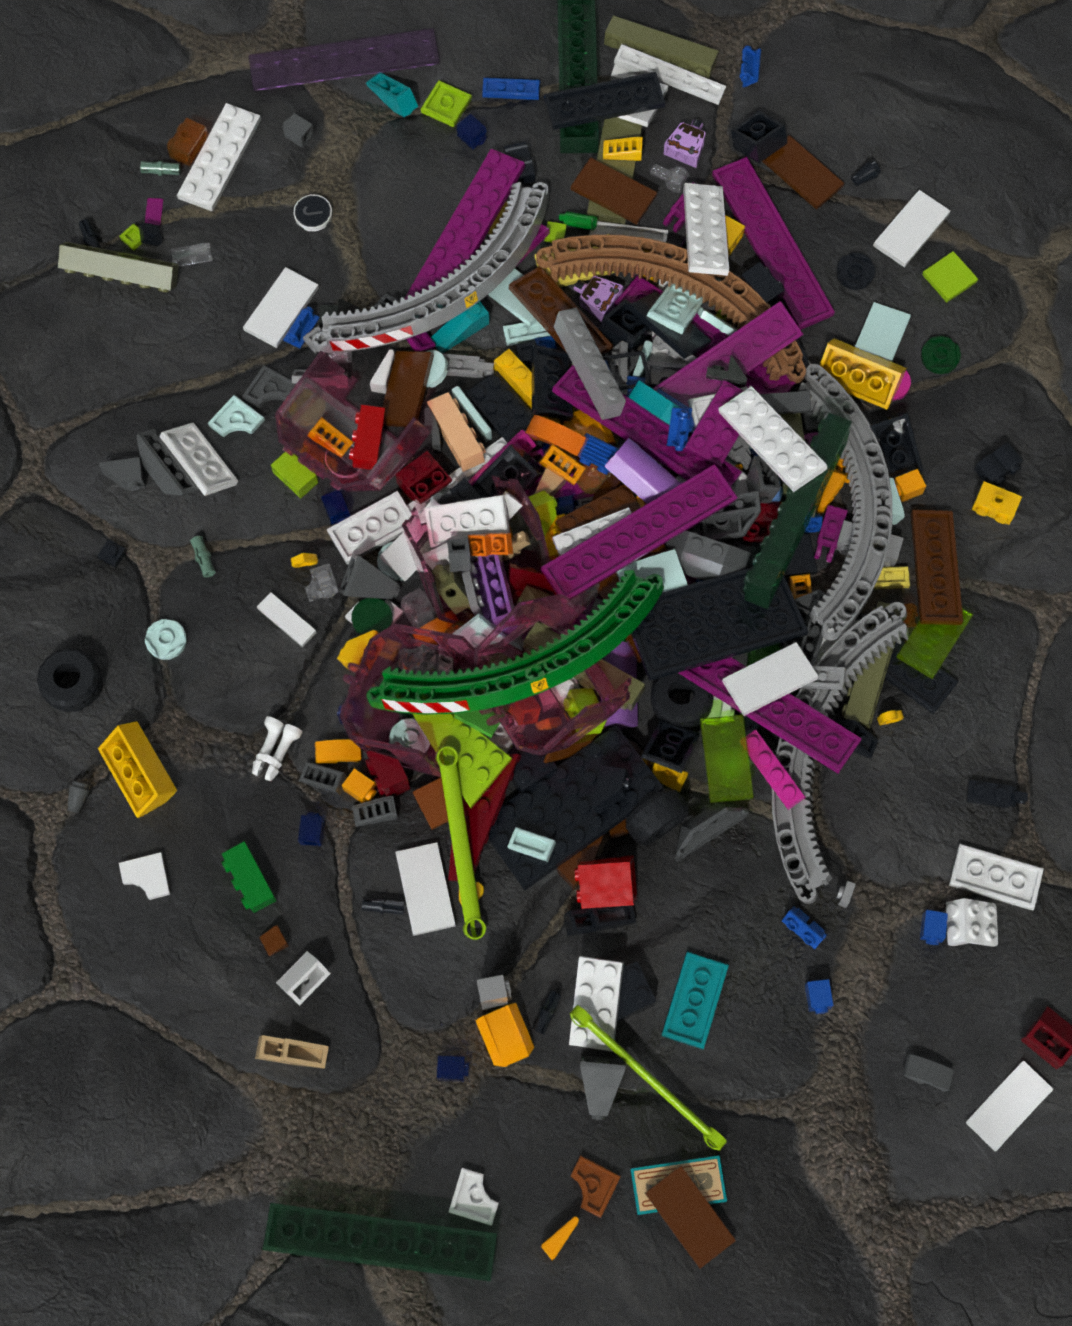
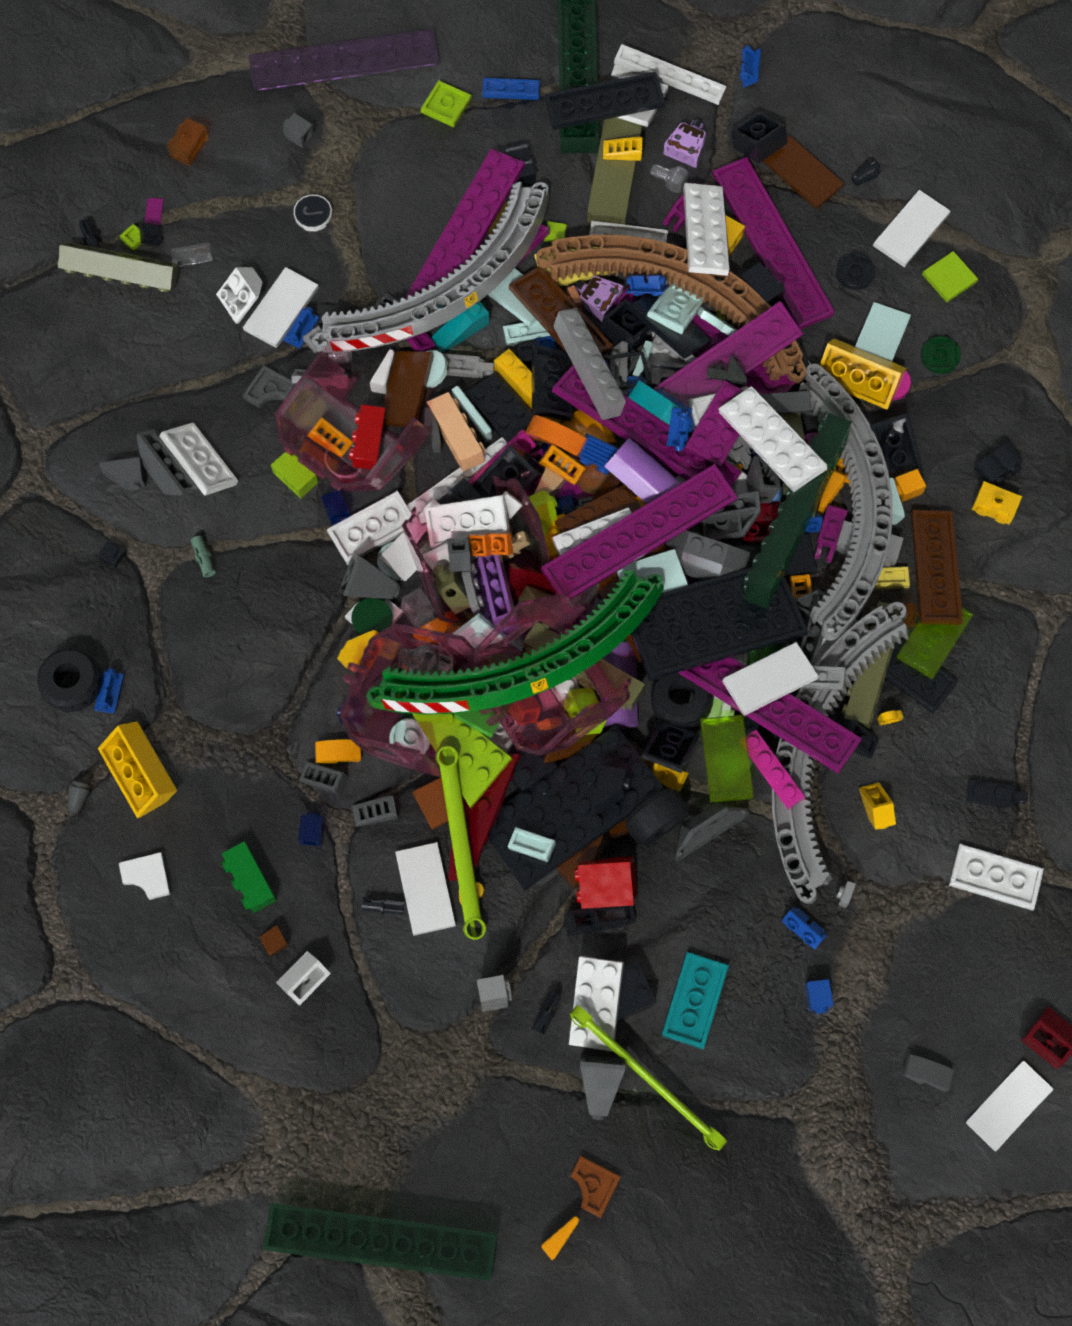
sand green pin [140,160,181,176] -> none
light aqua tile [145,619,187,660] -> none
white plate [177,103,261,212] -> none
light aqua tile [208,395,265,437] -> none
white piece [252,716,303,781] -> none
tan slope [255,1035,329,1069] -> none
white tile [257,592,317,647] -> none
yellow tile [291,553,318,568] -> none
clear brick [305,564,338,602] -> none
light orange brick [342,768,377,803] -> none
dark red slope [365,750,410,797] -> none
teal slope [366,72,419,117] -> none
dark red slope [395,451,452,505] -> none
clear blue brick [437,1056,469,1082] -> none
white tile [449,1168,499,1226] -> none
clear blue brick [457,114,487,149] -> none
light orange slope [475,1003,534,1067] -> none
green cylinder [559,211,597,231] -> none
reddish brown tile [571,158,657,225] -> none
olive brick [604,16,719,79] -> none
tile [630,1156,727,1215] -> none
reddish brown tile [644,1165,736,1269] -> none
blue brick [920,910,948,945] -> none
white bracket [946,898,998,947] -> none
none -> blue hinge [94,668,124,714]
none -> white slope [216,267,262,324]
none -> nougat plate [567,285,582,311]
none -> blue hinge [626,275,669,296]
none -> yellow slope [859,782,896,830]

